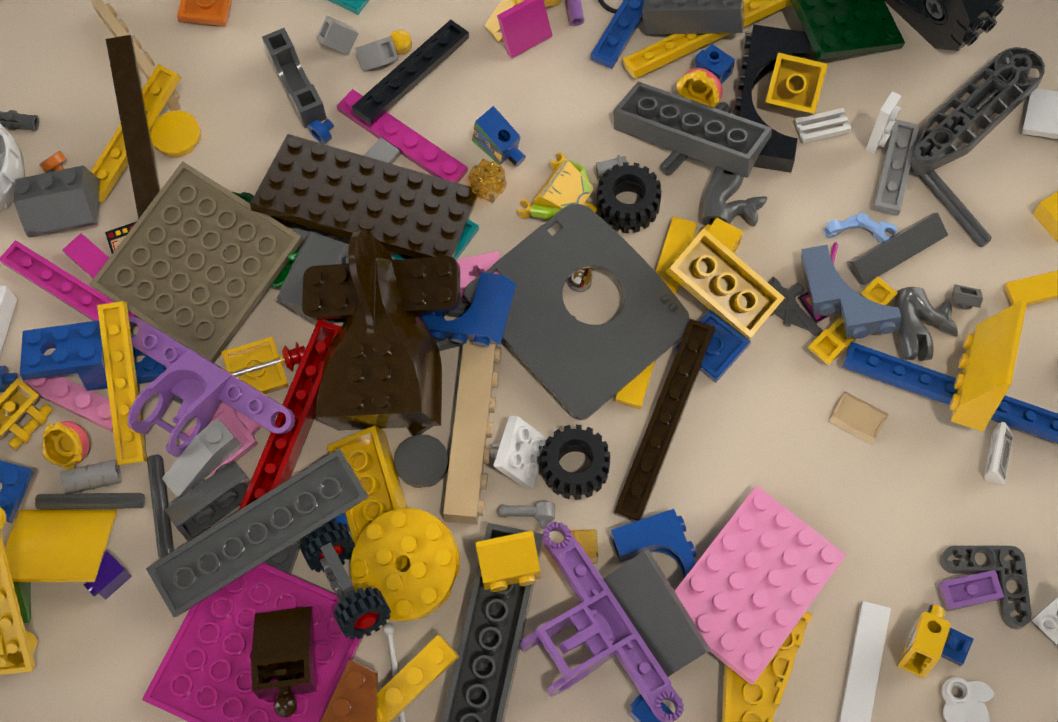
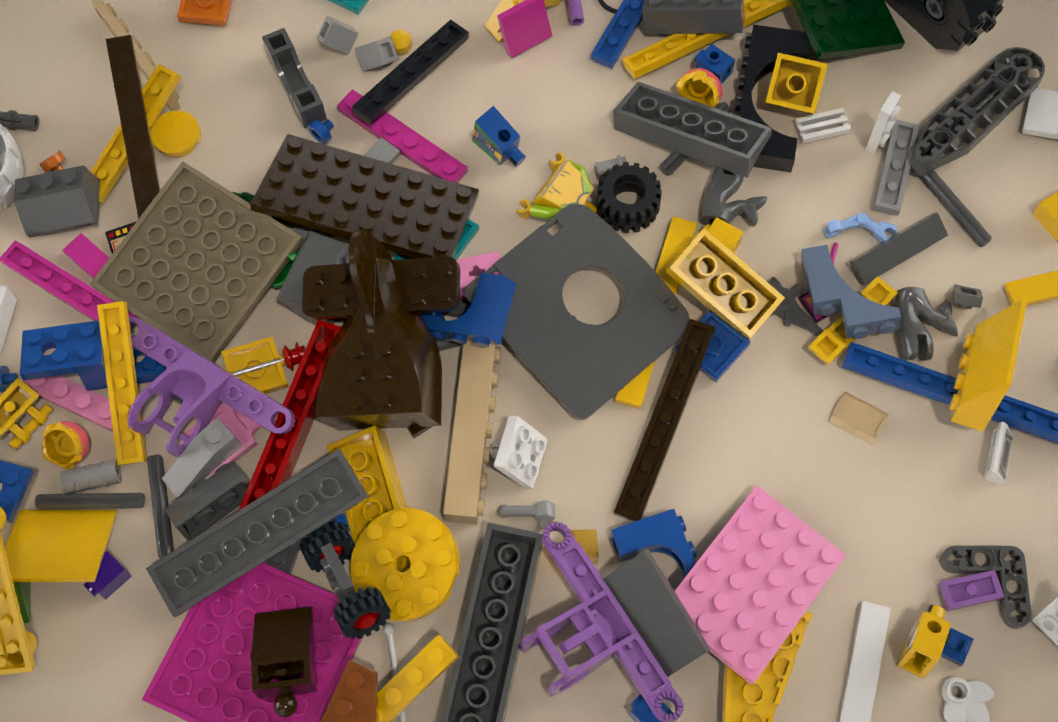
dark grey tile [394,434,449,488] -> none
clear yellow brick [469,159,507,203] -> none
yellow slope [475,530,541,592] -> none
black tyre [541,424,610,500] -> none
tile [567,268,593,292] -> none

